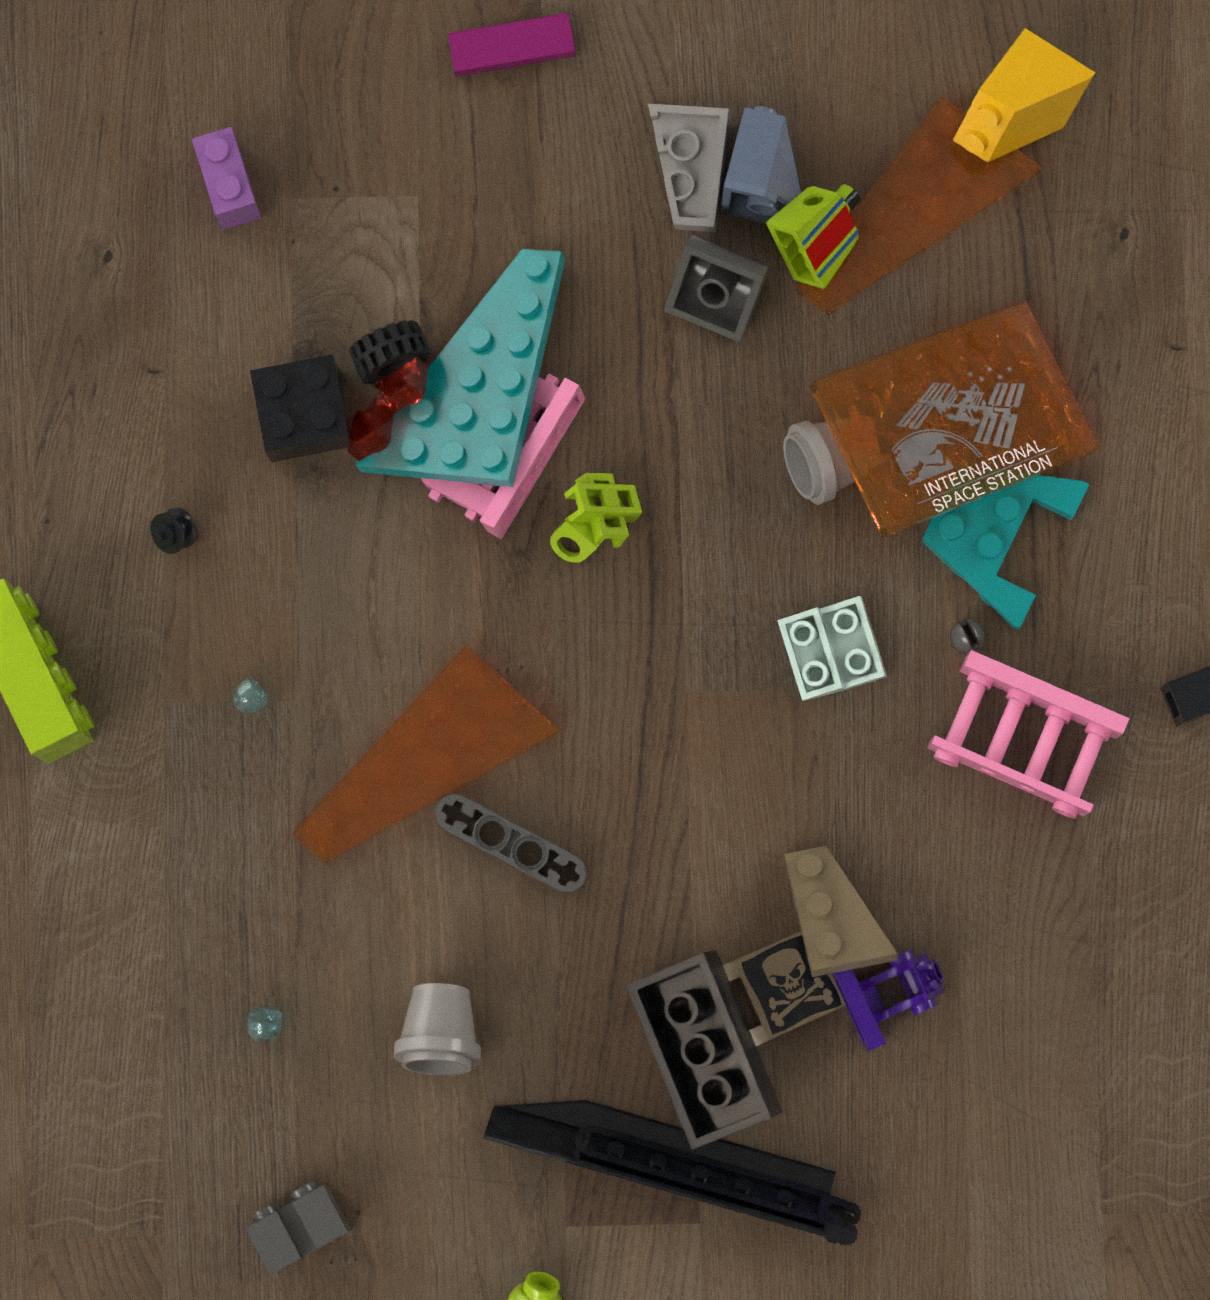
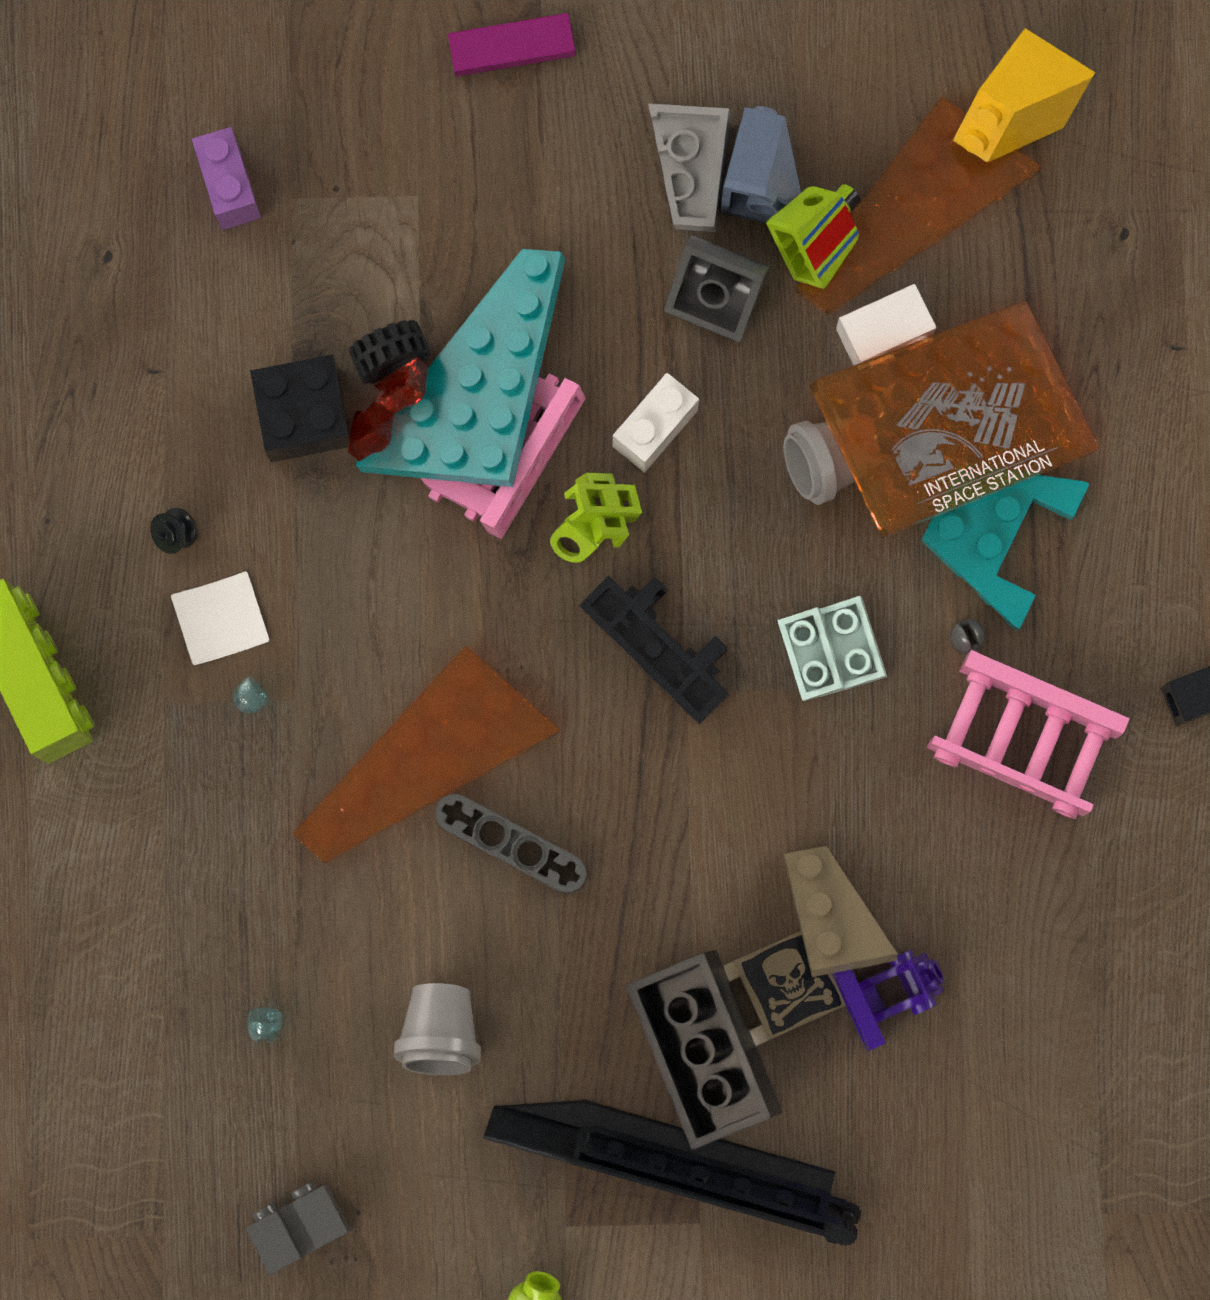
none -> white sticker [171,571,269,665]
none -> black hinge [579,576,729,725]
none -> white brick [612,373,699,473]
none -> white brick [836,284,936,373]

